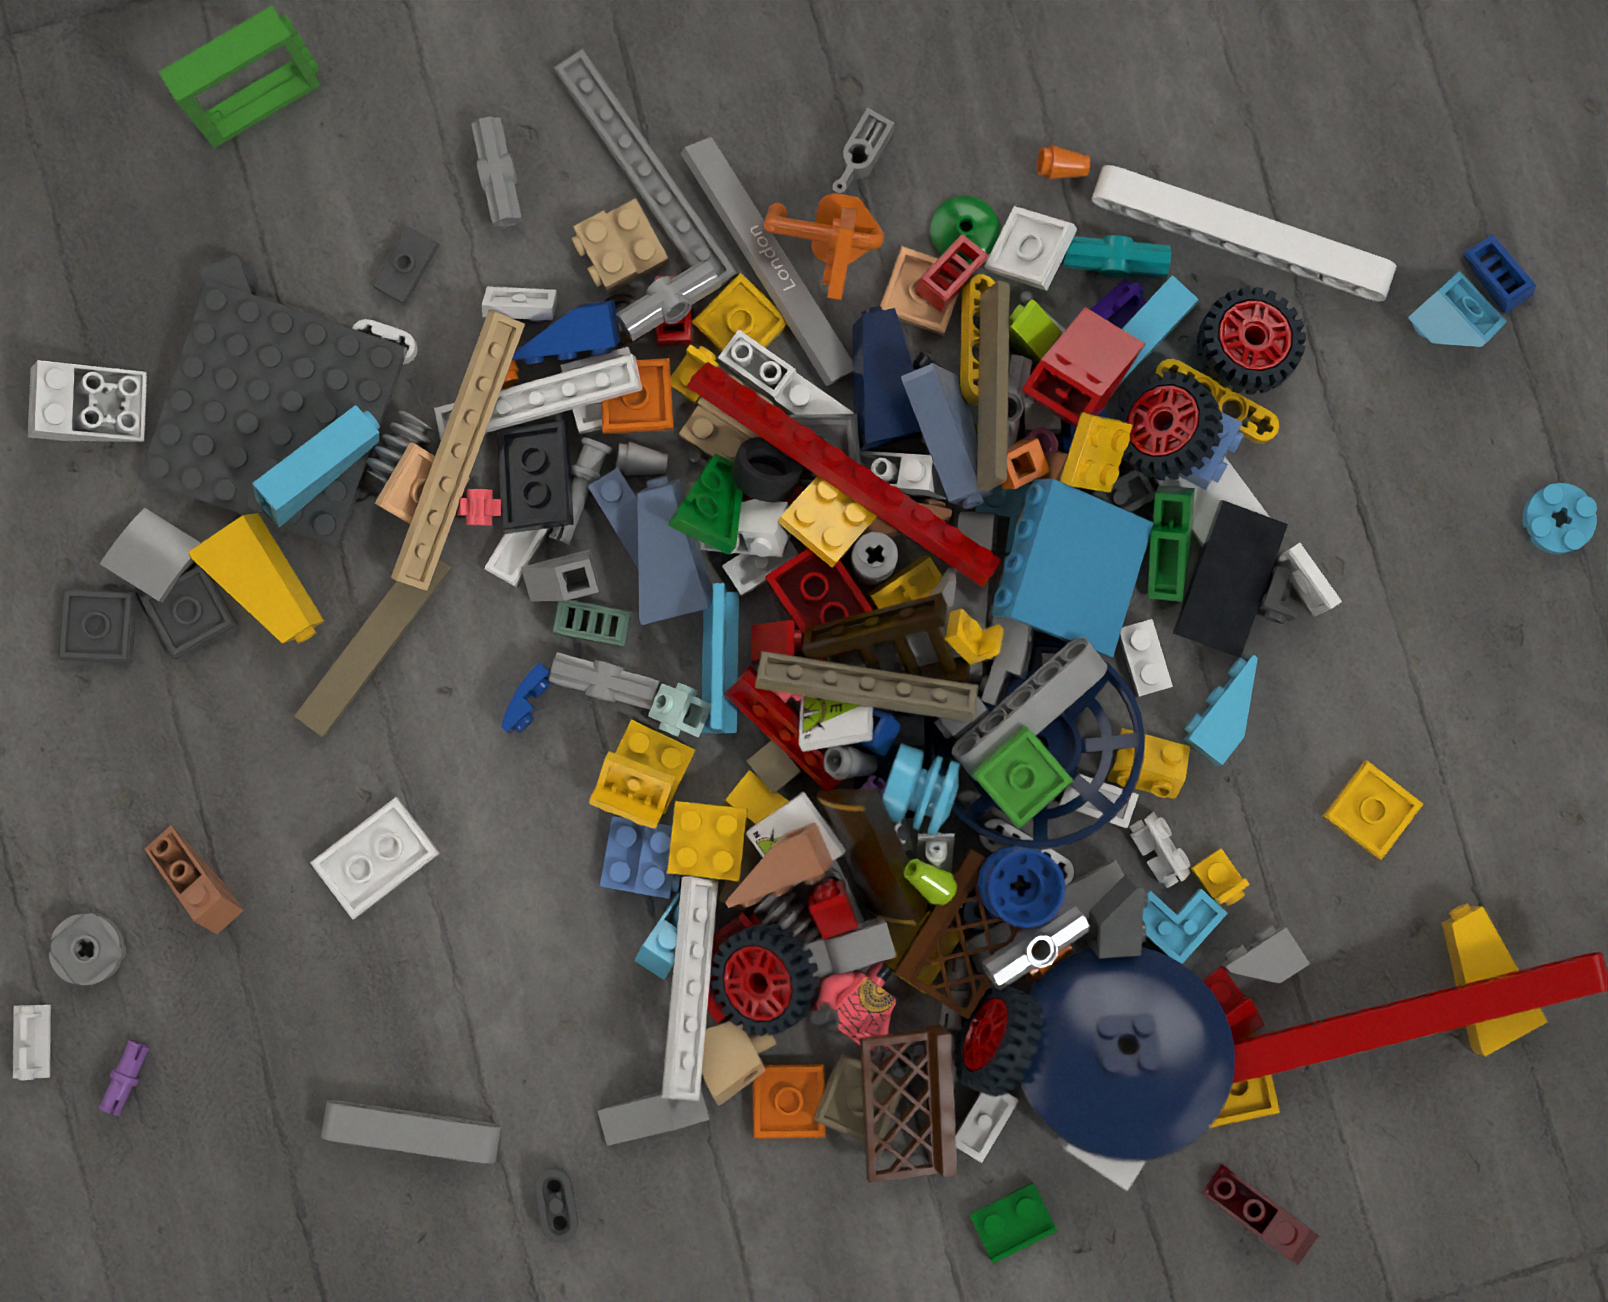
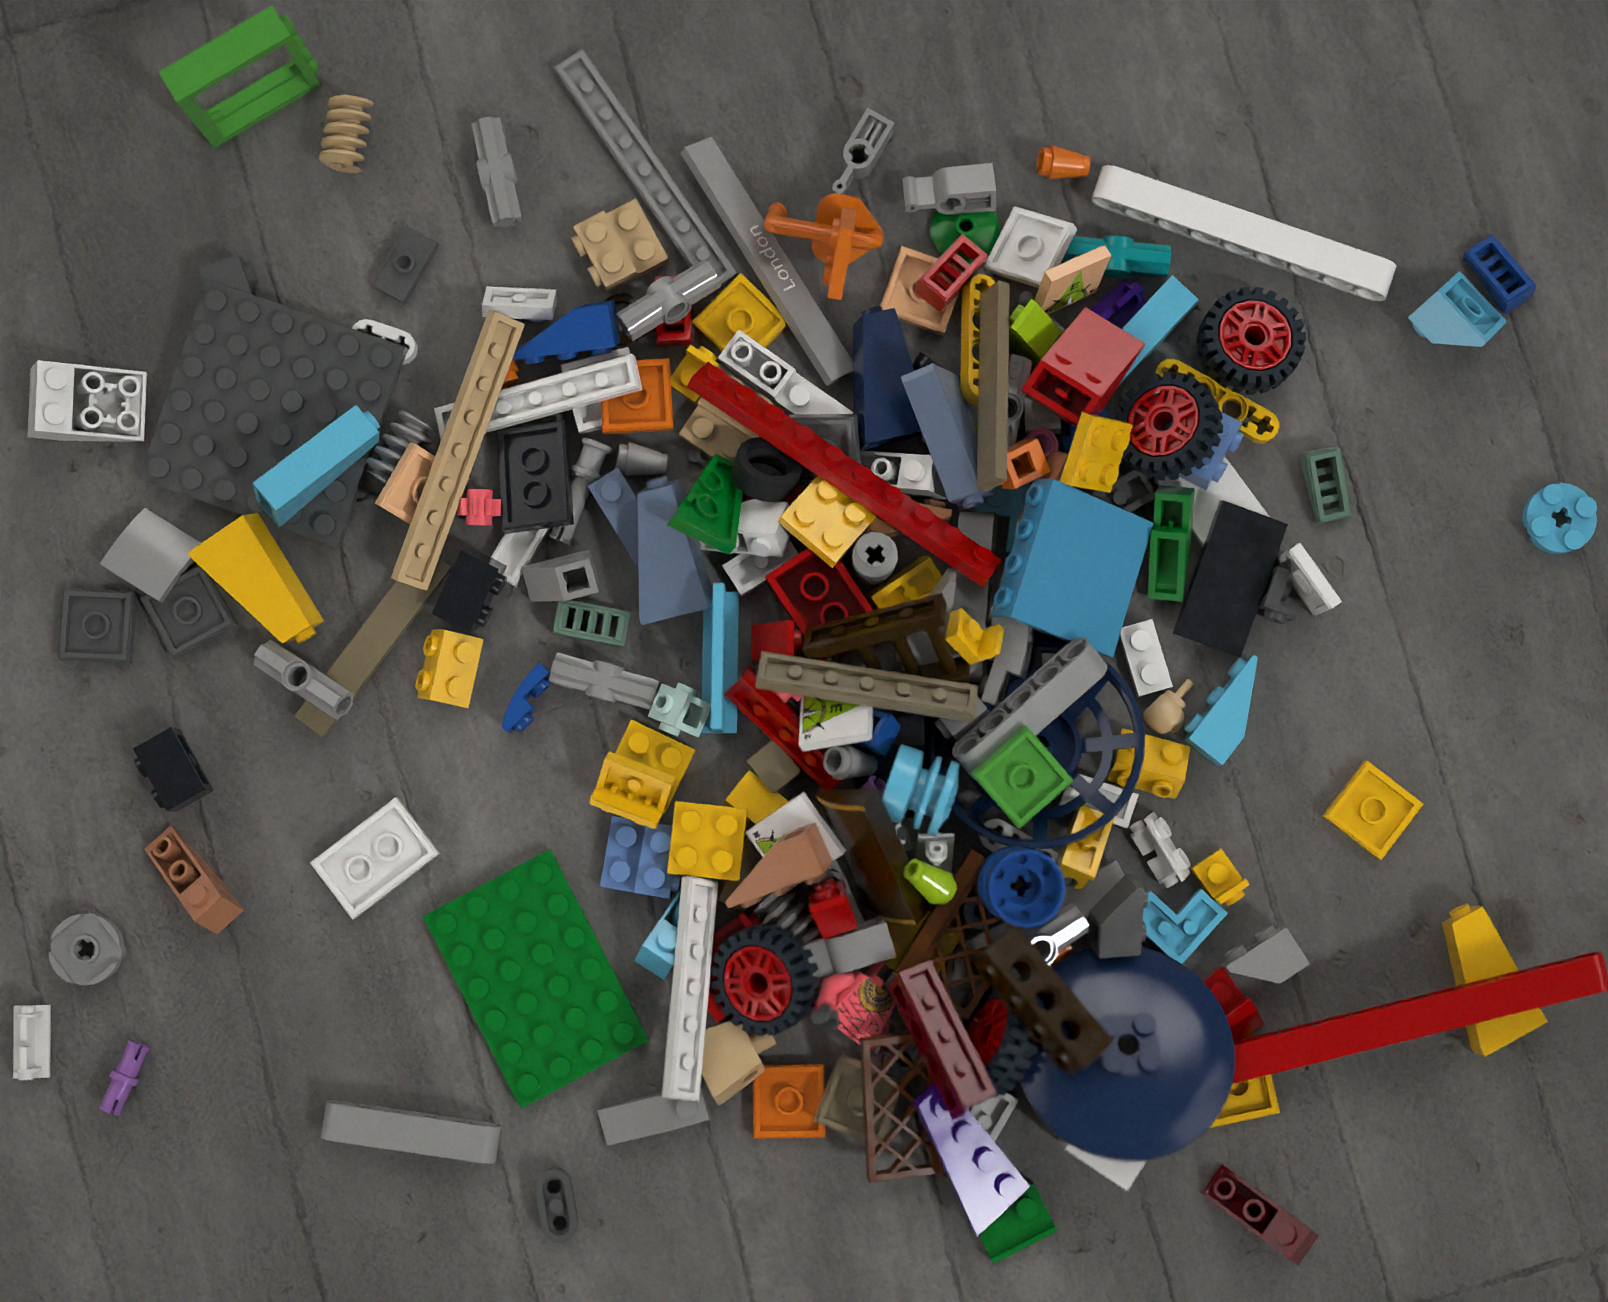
none -> black brick [133,727,214,812]
none -> light grey piece [253,639,355,720]
none -> tan piece [318,95,374,173]
none -> yellow bracket [416,629,484,708]
none -> green plate [423,849,650,1109]
none -> black brick [432,547,507,633]
none -> fence [888,960,997,1120]
none -> light grey piece [902,163,996,215]
none -> wing [913,1083,1030,1236]
none -> dark brown brick [972,925,1114,1077]
none -> light nougat tile [1034,246,1111,314]
none -> yellow hinge [1056,805,1114,889]
none -> tan piece [1143,679,1194,734]
none -> sand green slope [1299,446,1352,524]

